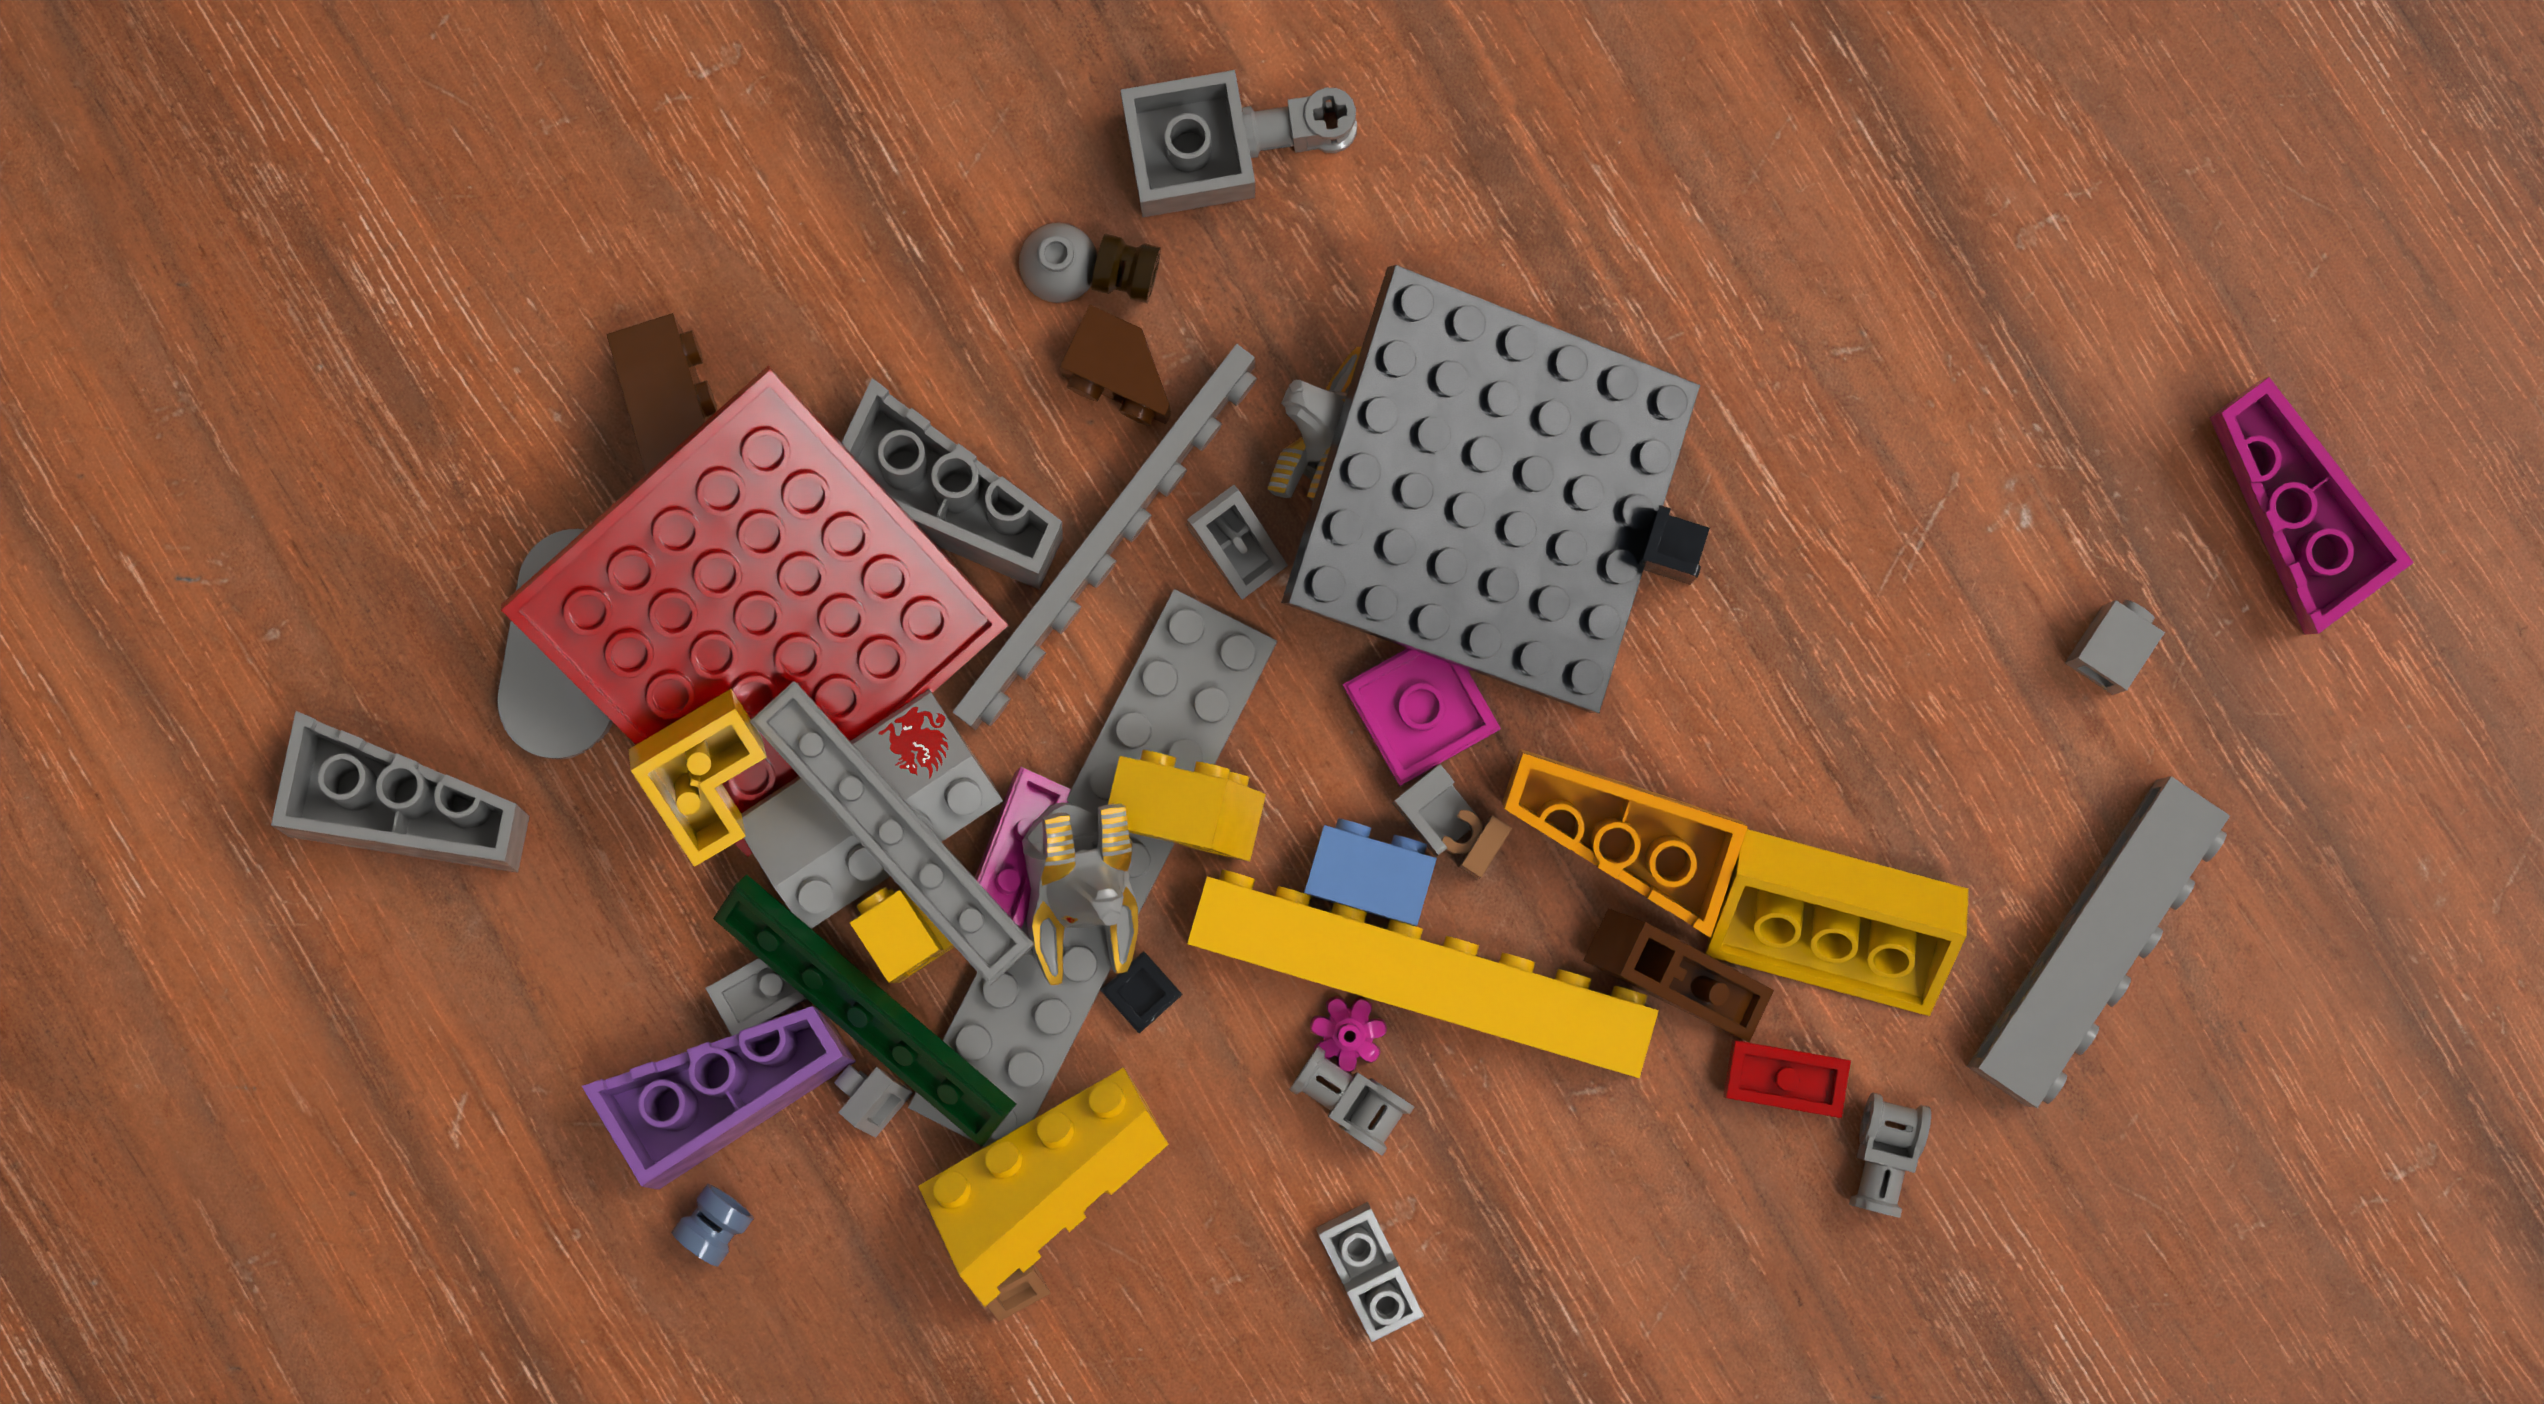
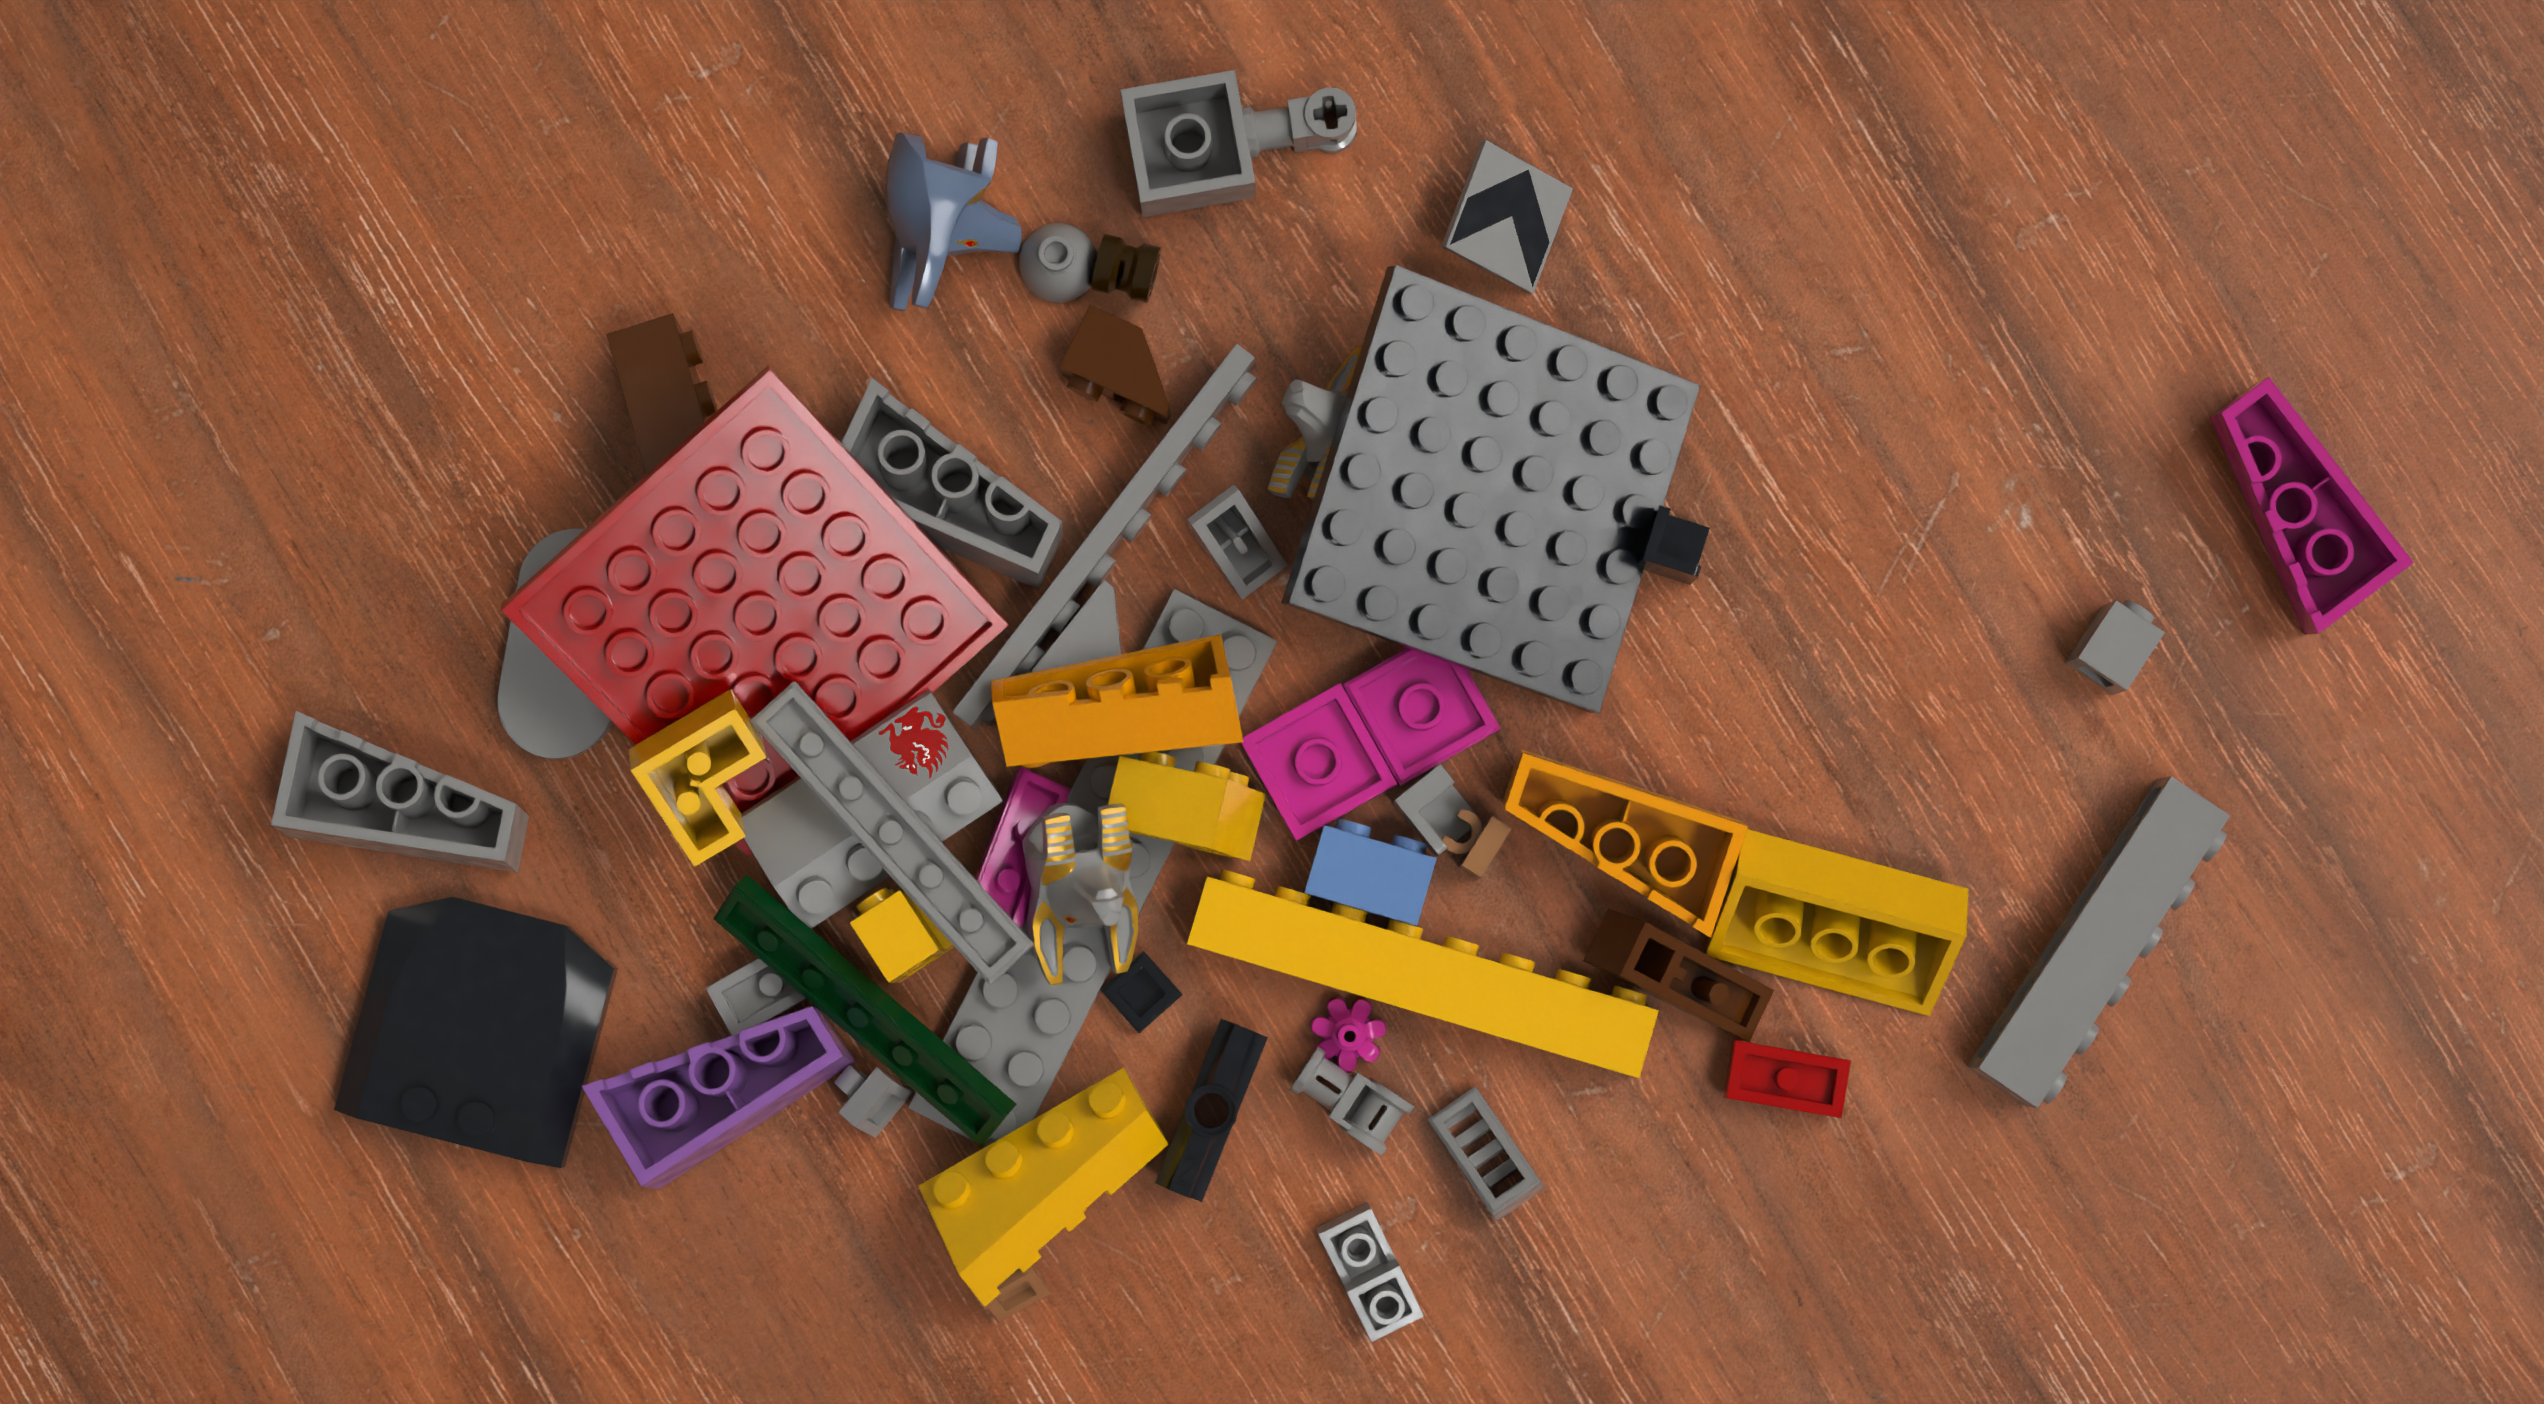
sand blue wheel [671,1184,754,1267] -> none
light grey connector [1849,1093,1931,1218] -> none
none -> black wedge [334,897,618,1168]
none -> sand blue piece [885,132,1022,311]
none -> light orange wedge [991,634,1244,768]
none -> light grey slope [1031,580,1122,672]
none -> black piece [1155,1018,1268,1202]
none -> dark pink plate [1241,683,1397,841]
none -> light grey slope [1427,1086,1545,1220]
none -> light grey piece [1441,140,1573,294]

